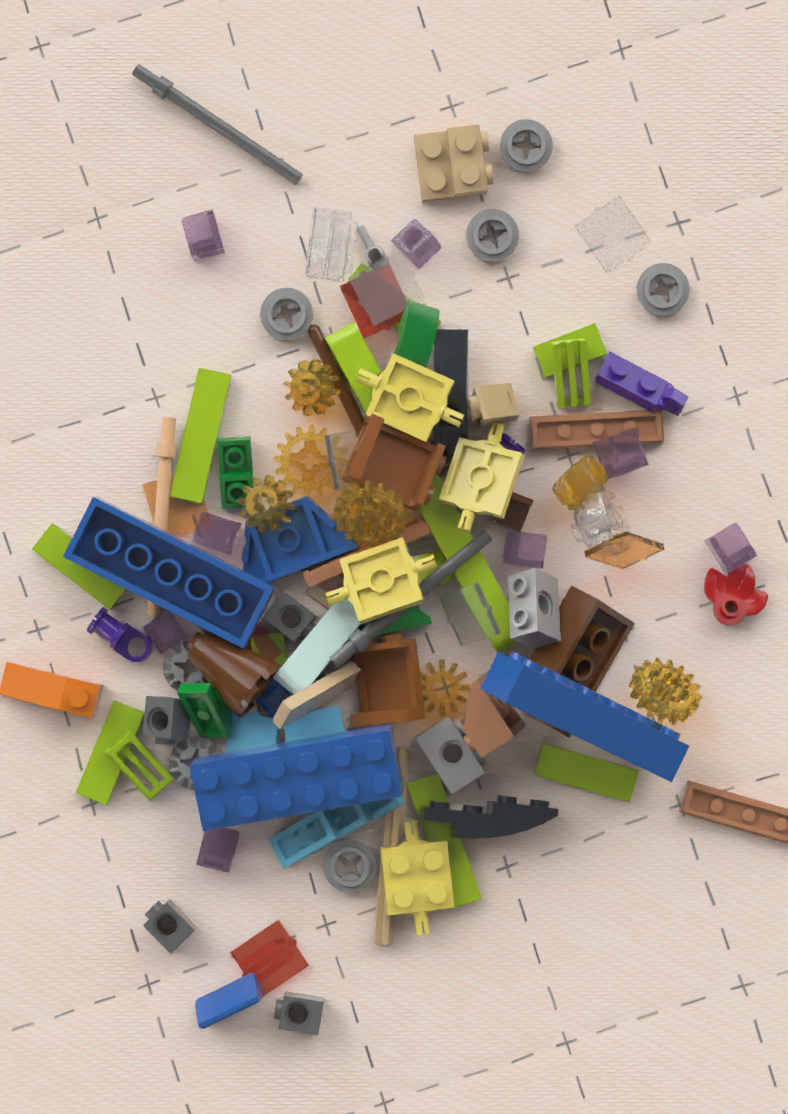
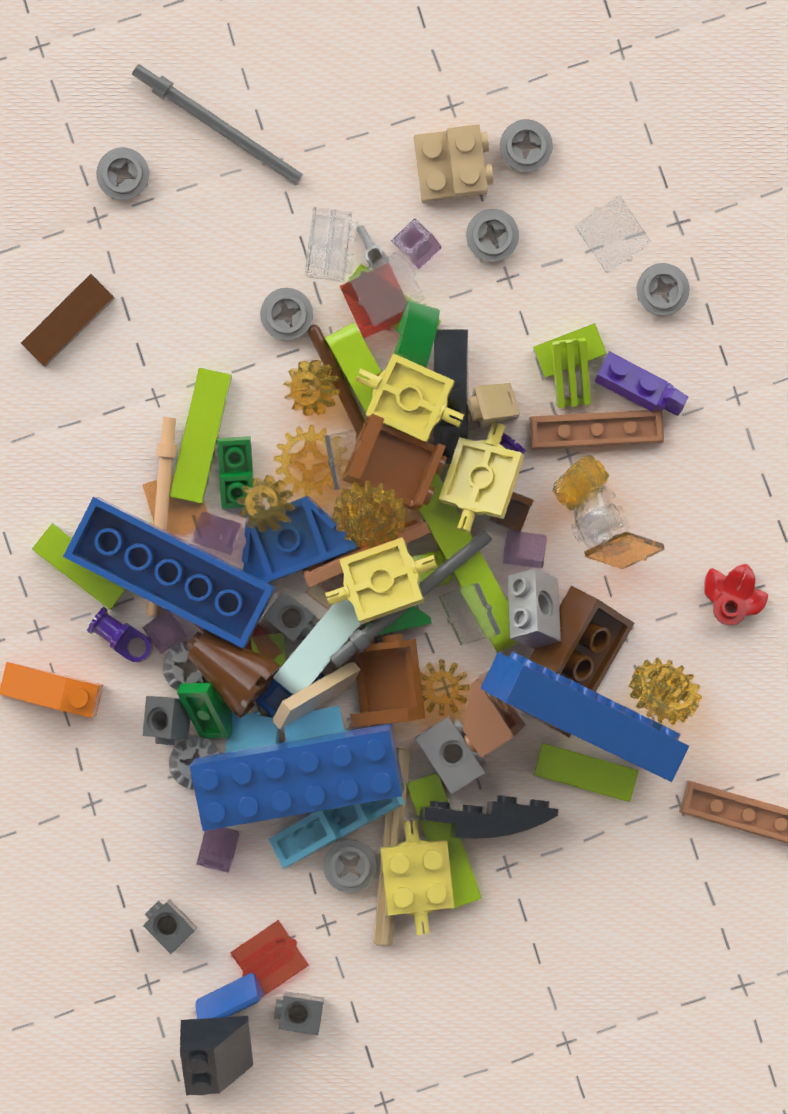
lime tile [76,700,145,805] -> none
lime tile [105,730,174,801] -> none
clear purple panel [181,209,225,261] -> none
panel [593,428,649,480] -> none
clear purple panel [704,523,758,574] -> none
none -> reddish brown tile [21,274,115,367]
none -> light grey gear [96,147,150,201]
none -> black slope [180,1016,253,1096]

